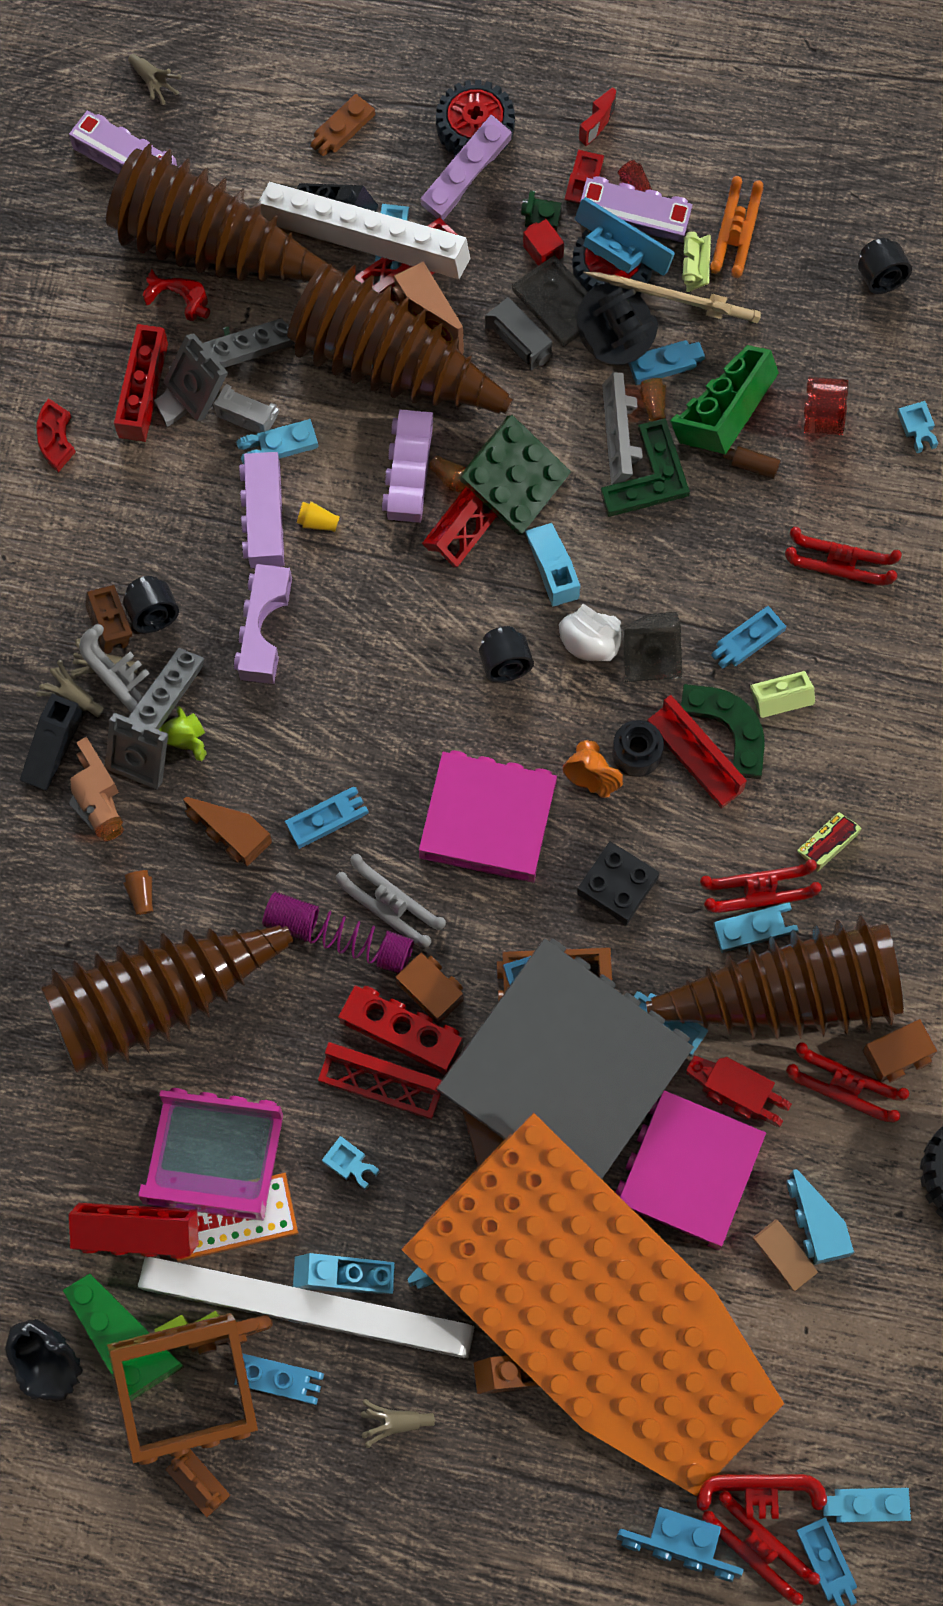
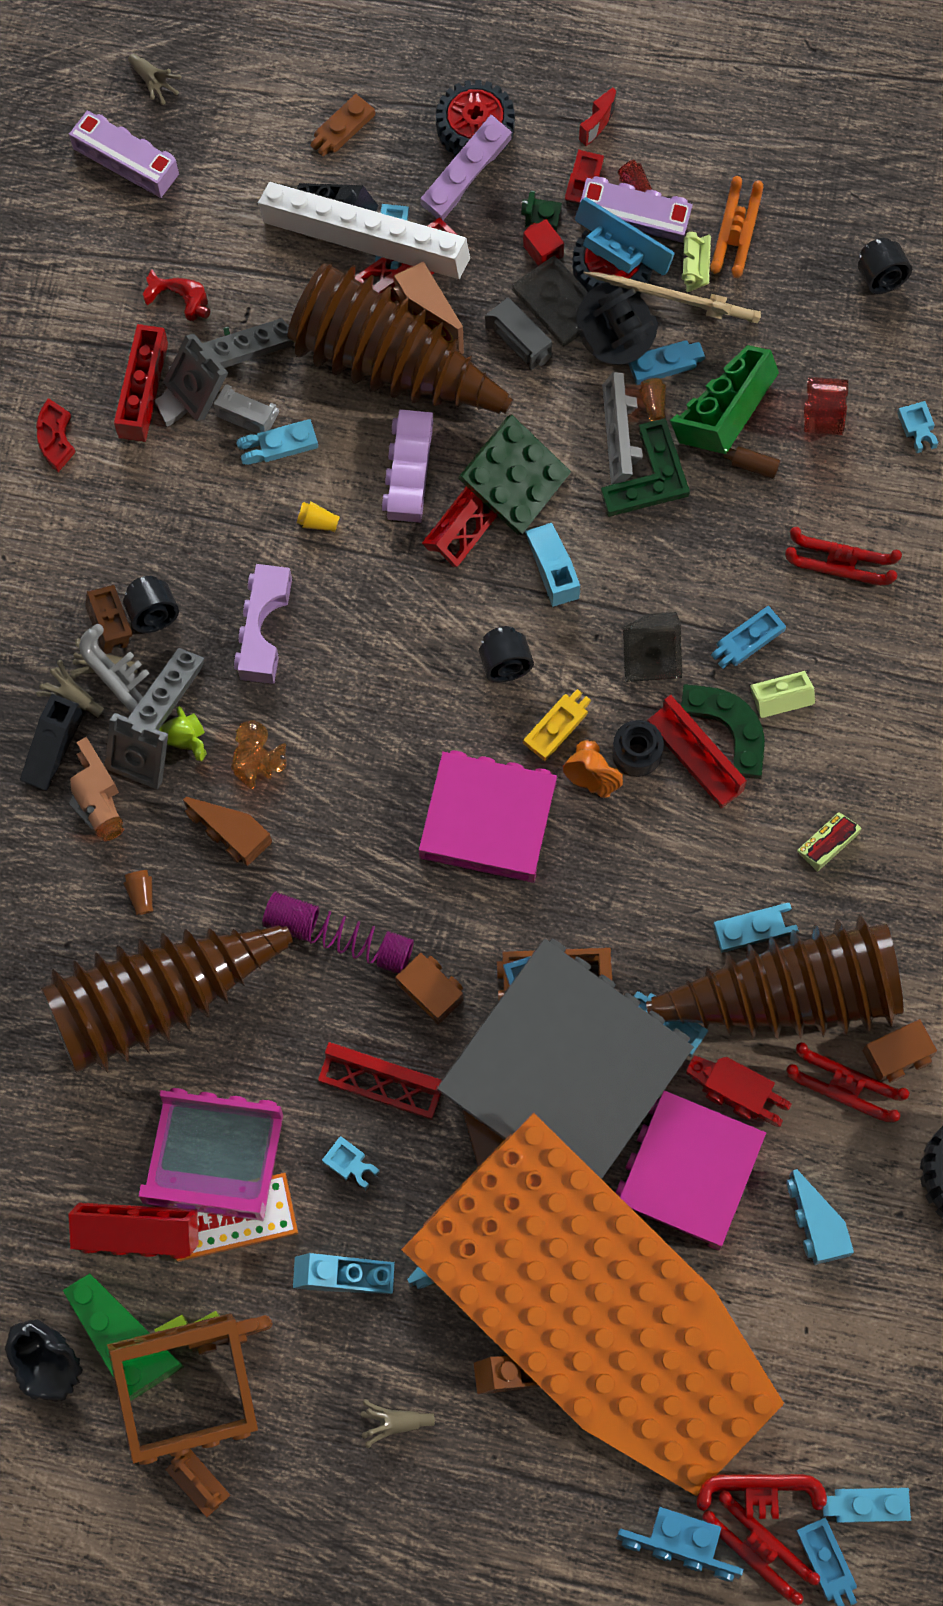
reddish brown cone [106,143,329,282] -> none
white beam [137,1257,475,1358] -> none
dark azure hinge [234,1353,324,1405] -> none
lavender brick [239,452,285,568] -> none
dark azure hinge [285,787,369,849] -> none
light grey piece [336,854,446,948] -> none
red brick [338,985,463,1075] -> none
clear orange cone [429,455,466,493] -> none
white helmet [559,604,621,661] -> none
black brick [577,841,660,926] -> none
red piece [700,859,822,913] -> none
medium nougat slope [752,1219,818,1291] -> none
none -> clear orange animal [231,720,287,790]
none -> yellow hinge [523,689,591,761]

